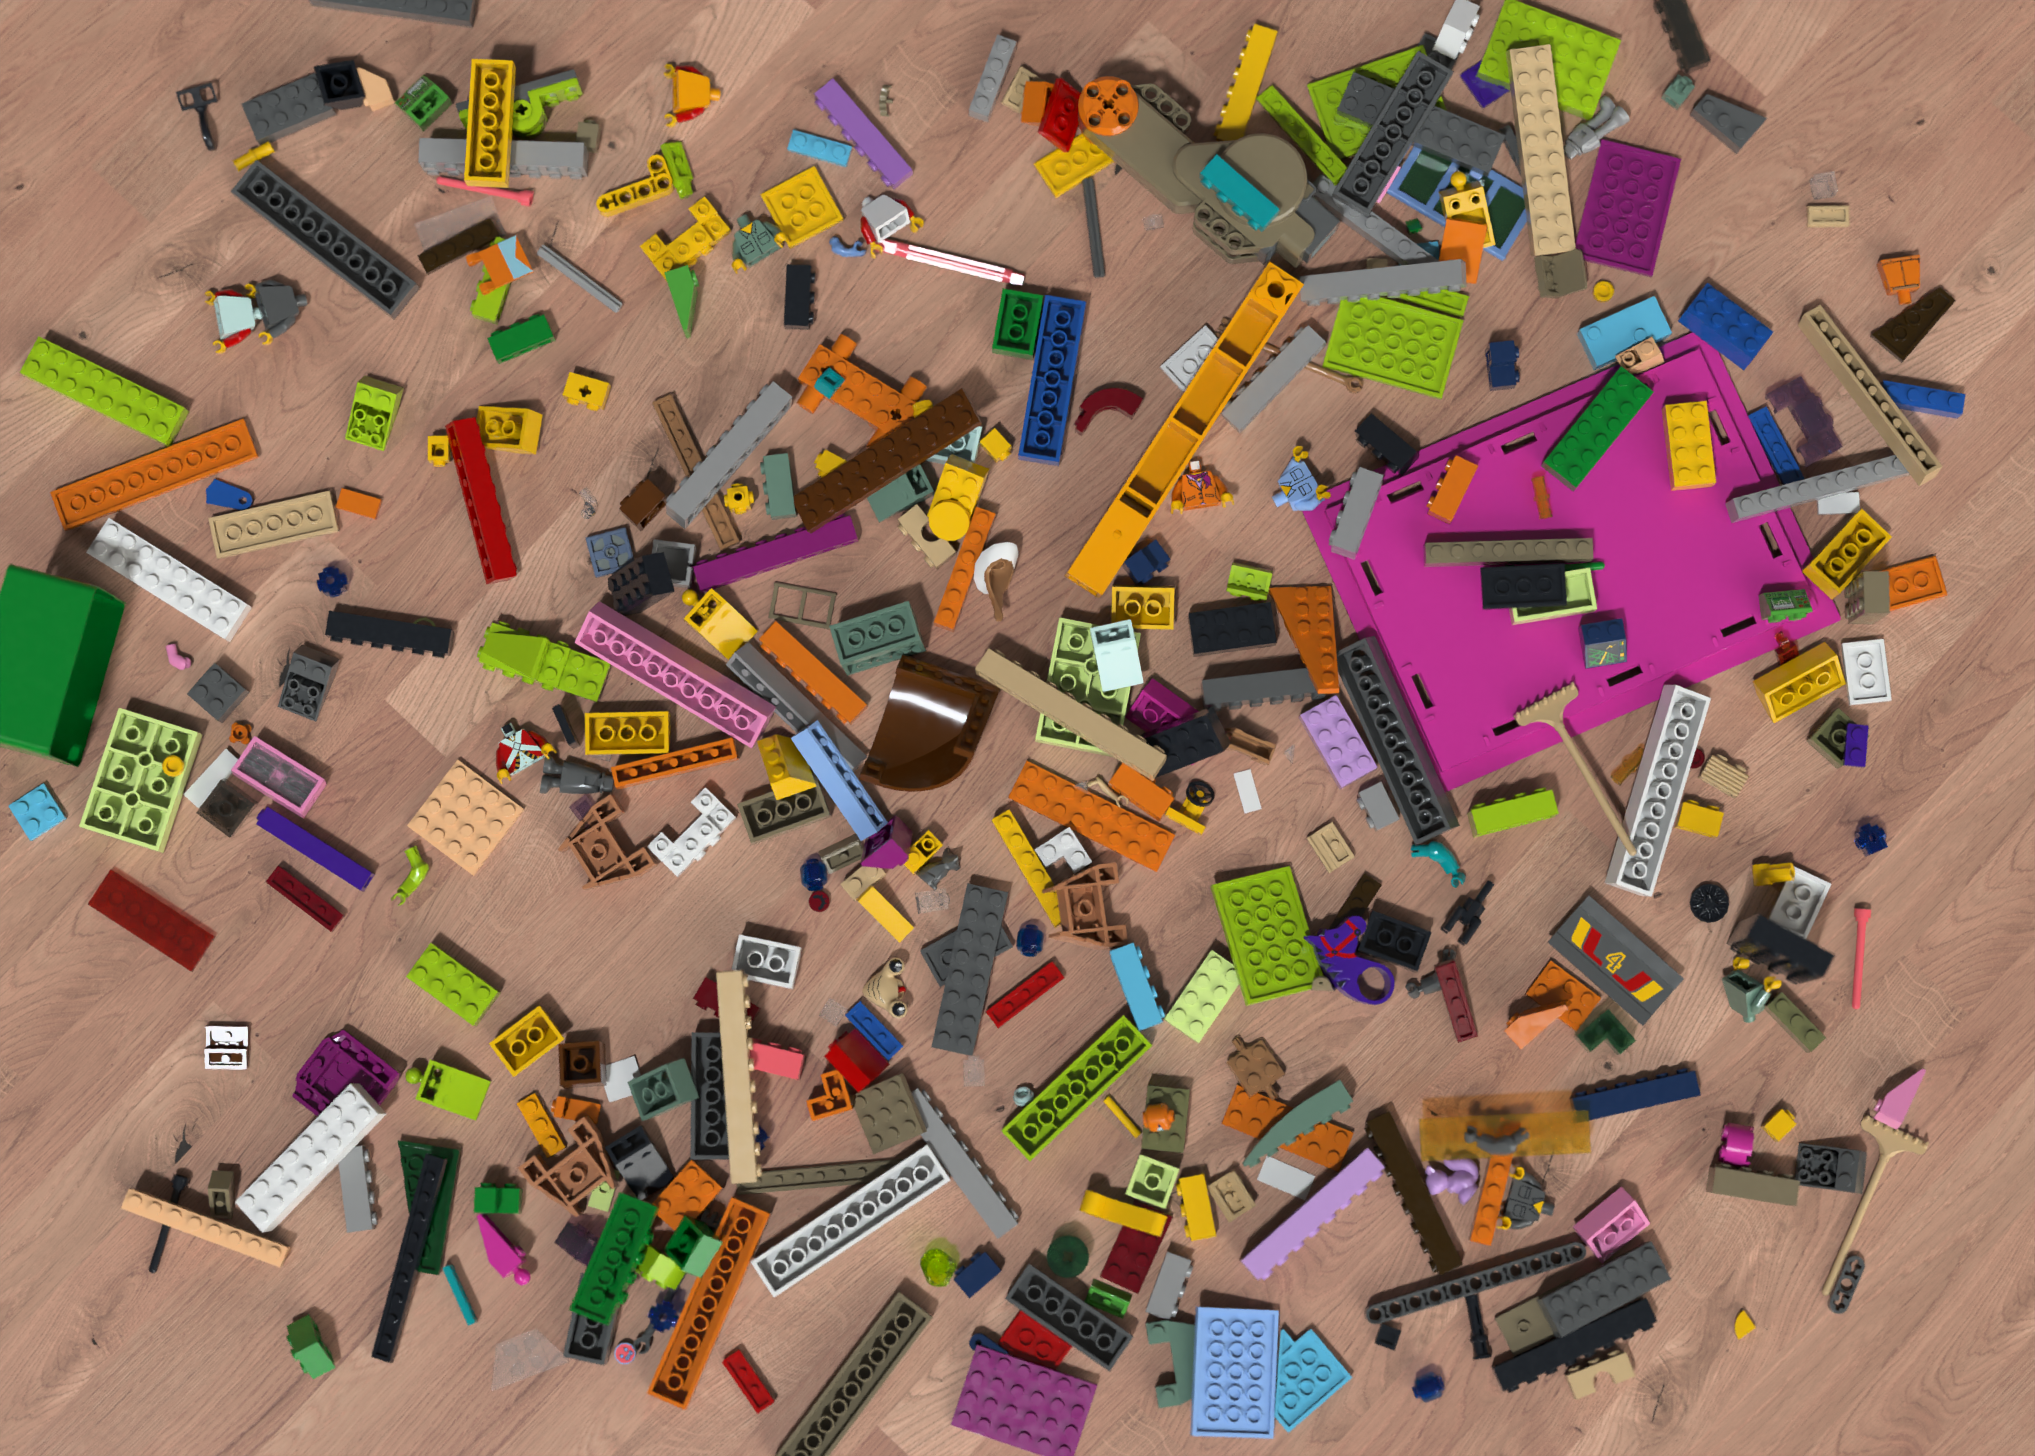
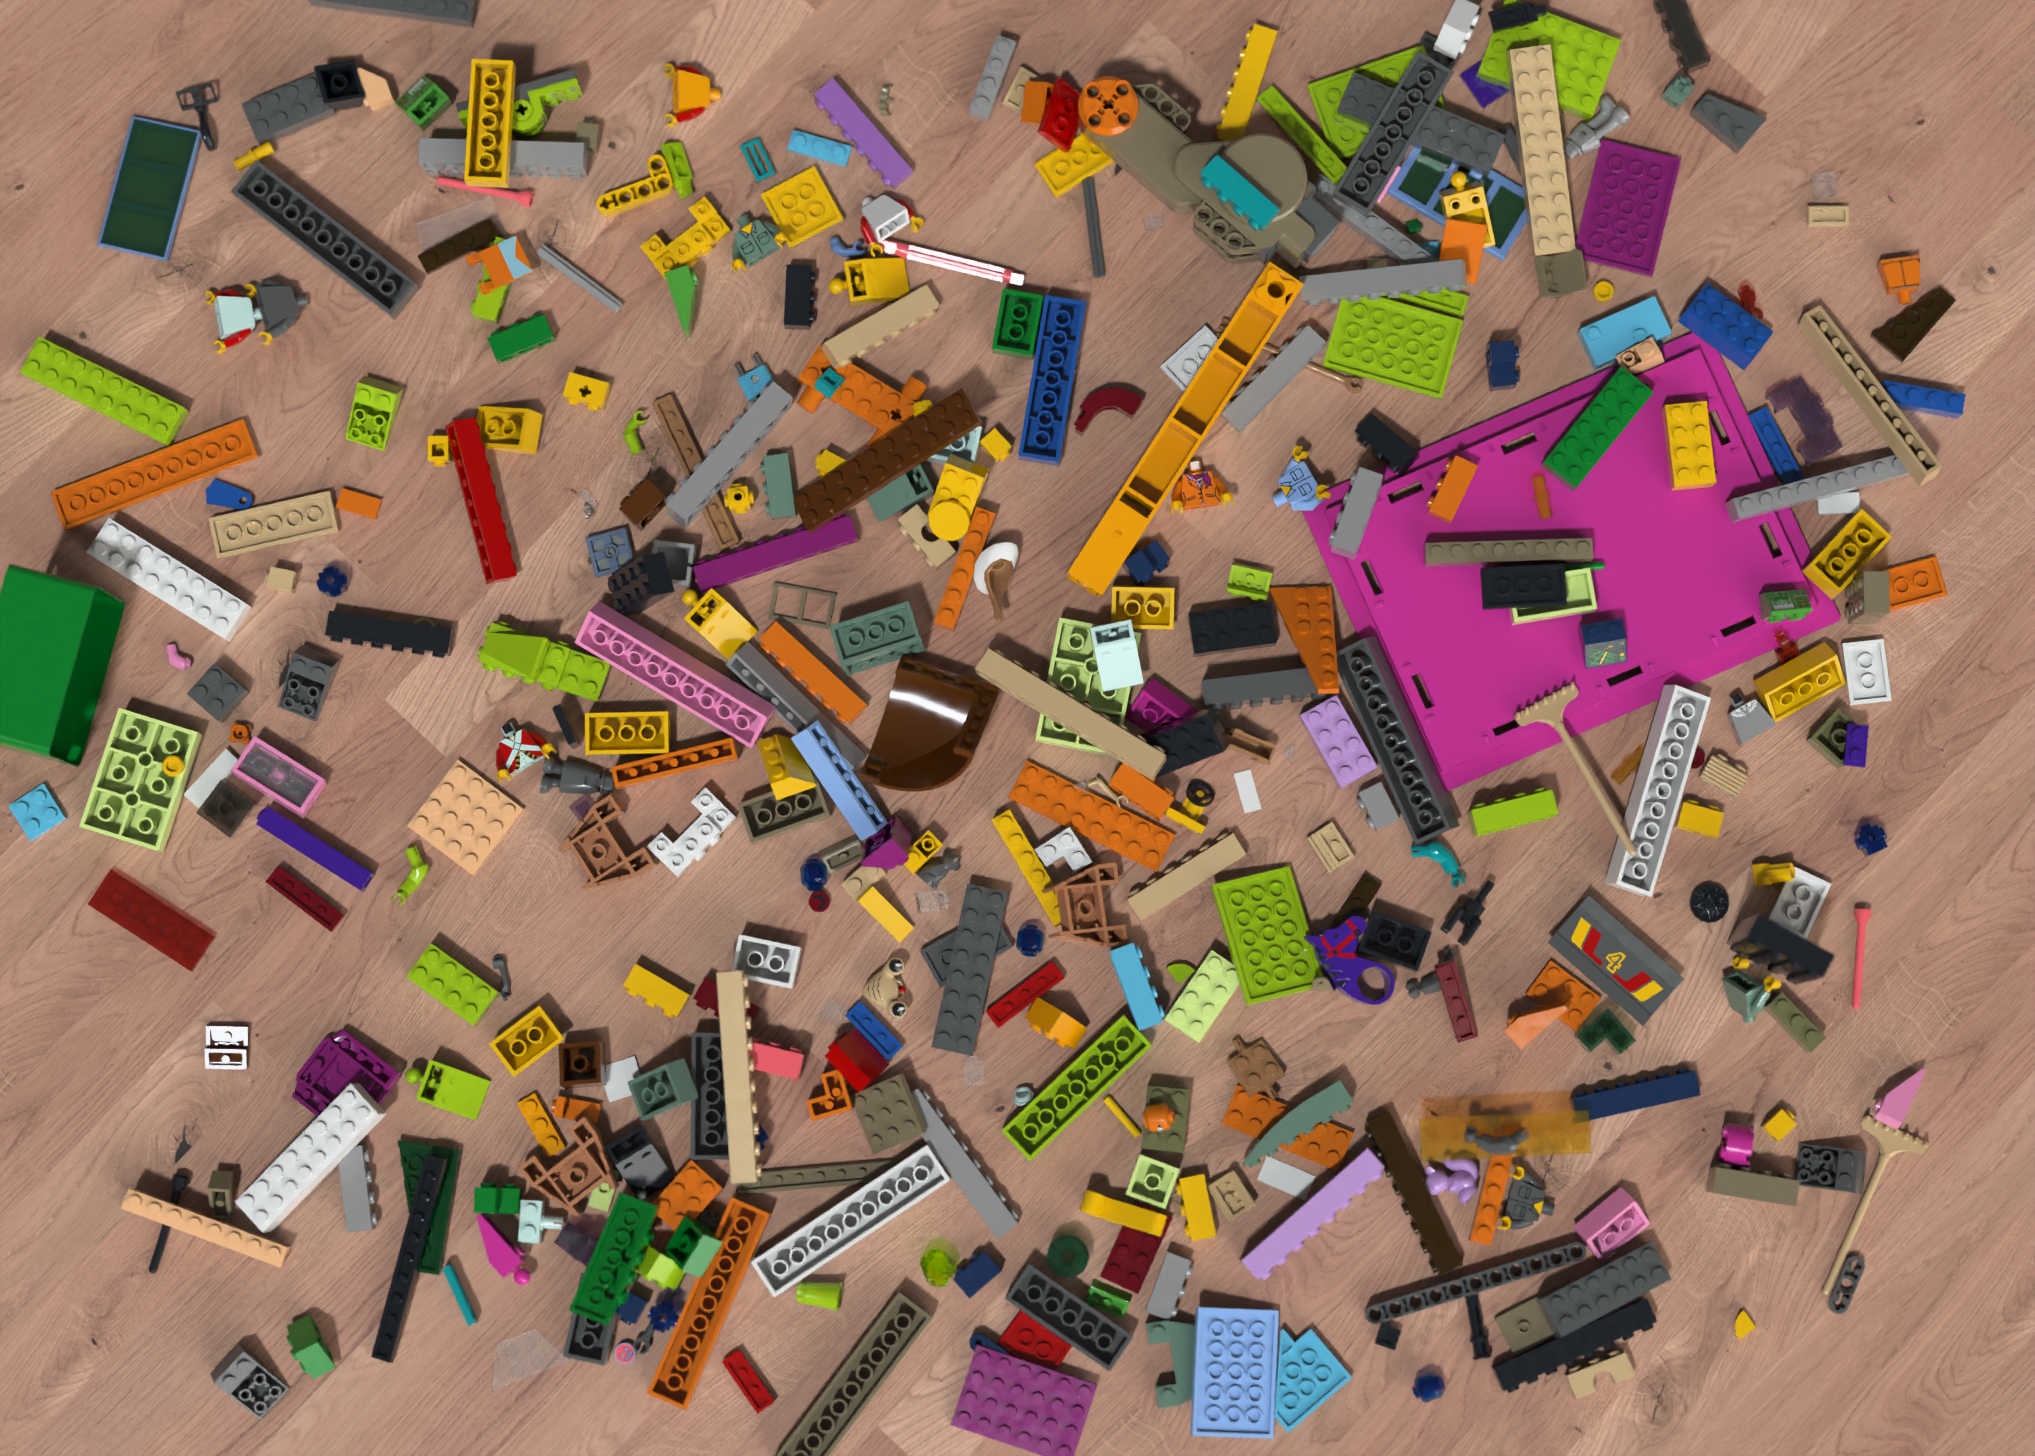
none -> clear green door [97,116,202,262]
none -> dark grey slope [210,1343,289,1419]
none -> tan brick [264,566,298,594]
none -> dark grey piece [492,955,510,1001]
none -> light aqua brick [518,1200,564,1243]
none -> dark blue brick [617,1291,649,1325]
none -> lime piece [622,411,647,456]
none -> yellow brick [623,964,691,1018]
none -> medium azure piece [733,354,775,402]
none -> teal tile [740,137,776,183]
none -> lime plant [796,1282,842,1312]
none -> tan brick [821,284,940,369]
none -> yellow slope [828,258,910,307]
none -> light orange brick [1025,997,1088,1049]
none -> tan brick [1127,833,1246,922]
none -> lime tile [1166,963,1195,984]
none -> black hinge [1488,2,1547,33]
none -> light grey torso [1727,693,1776,746]
none -> clear red plate [1737,285,1763,320]

